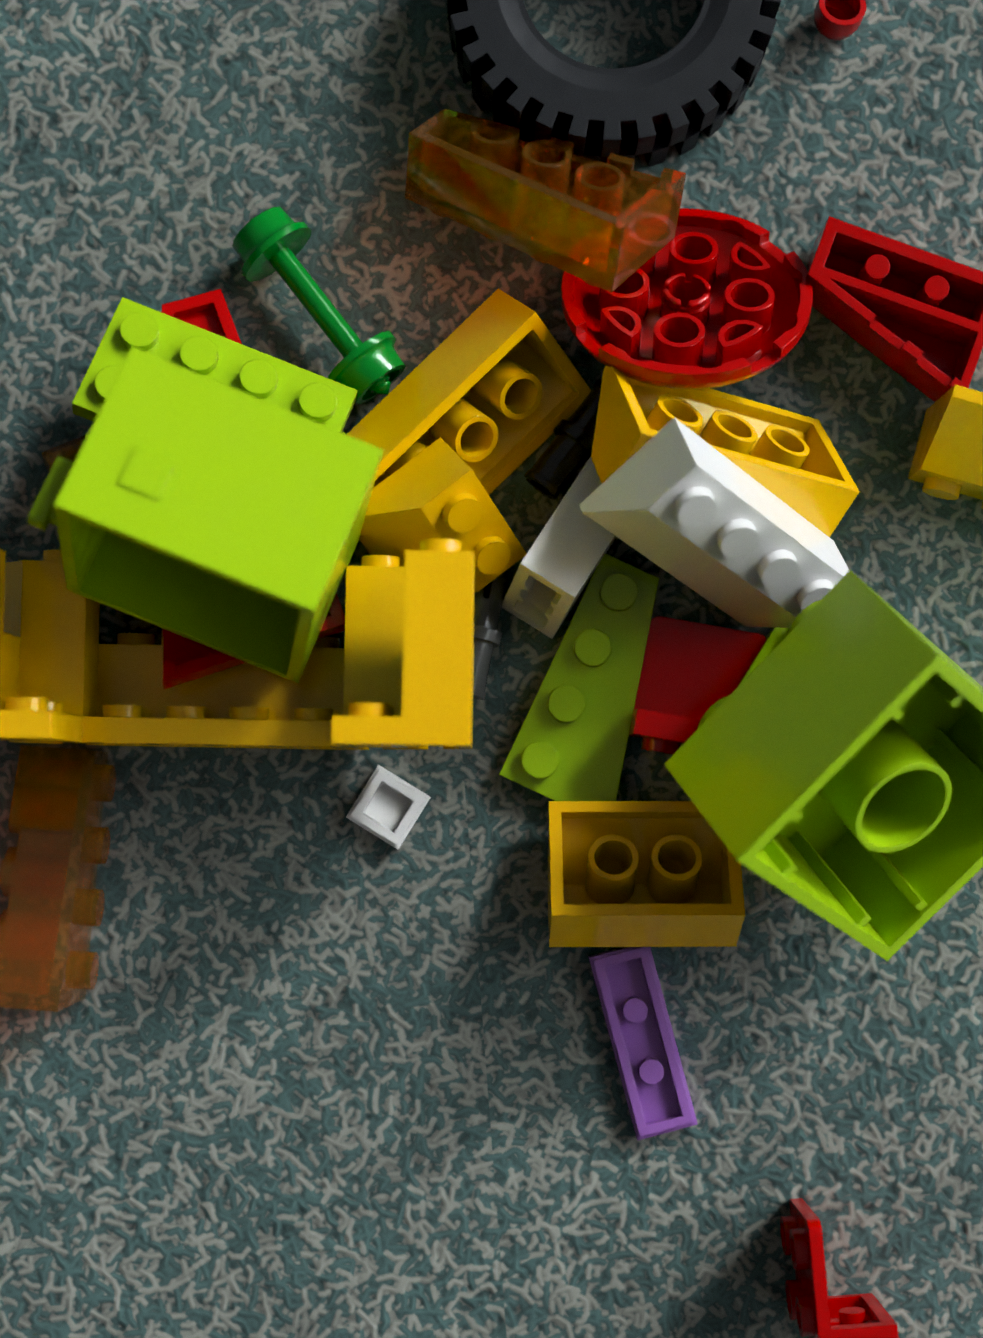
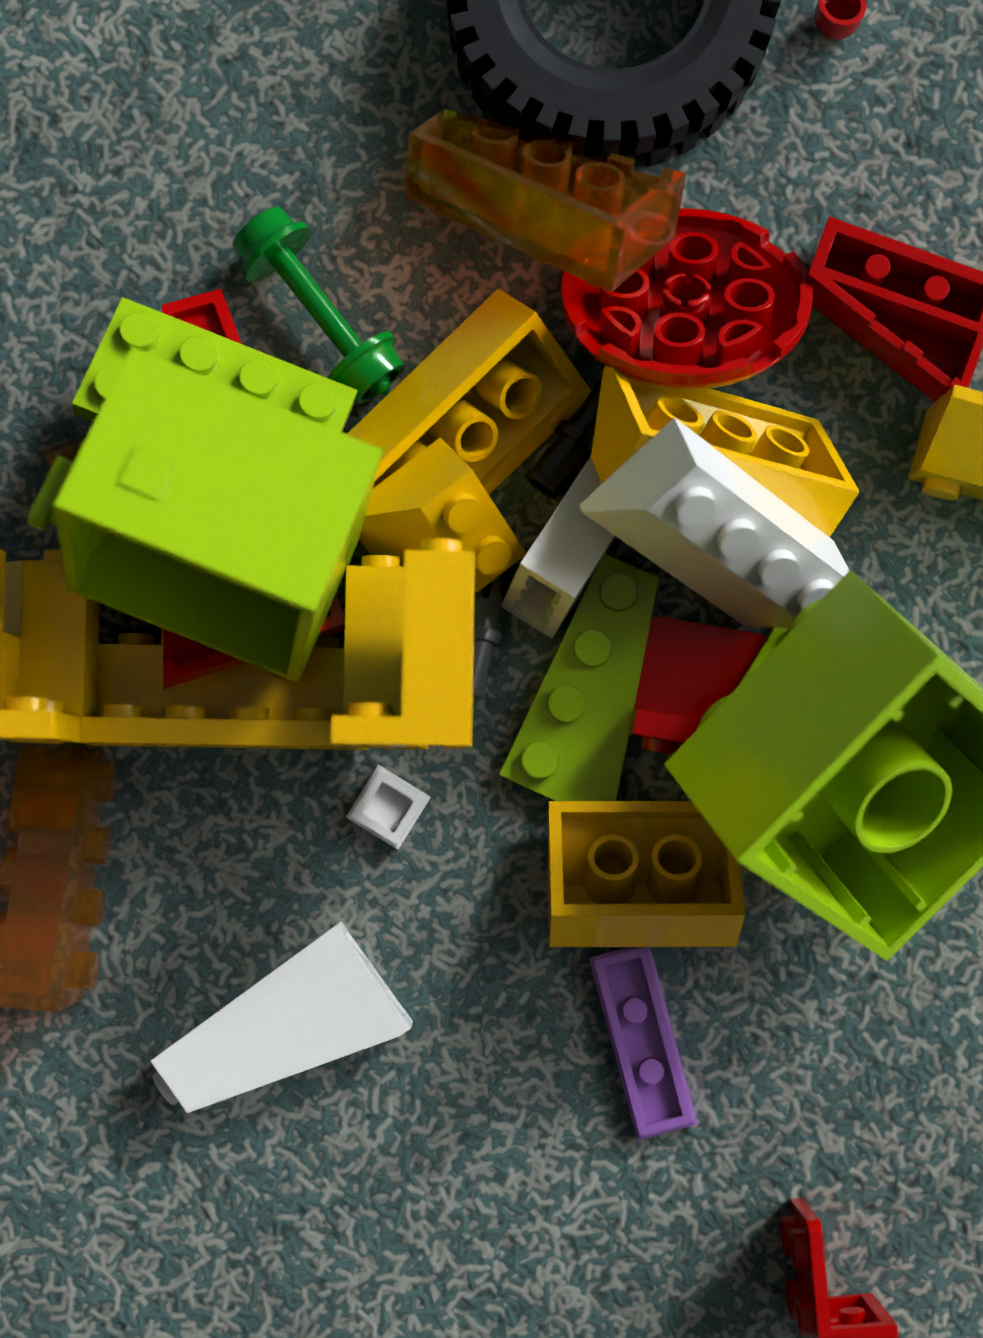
none -> white slope [151,922,413,1113]

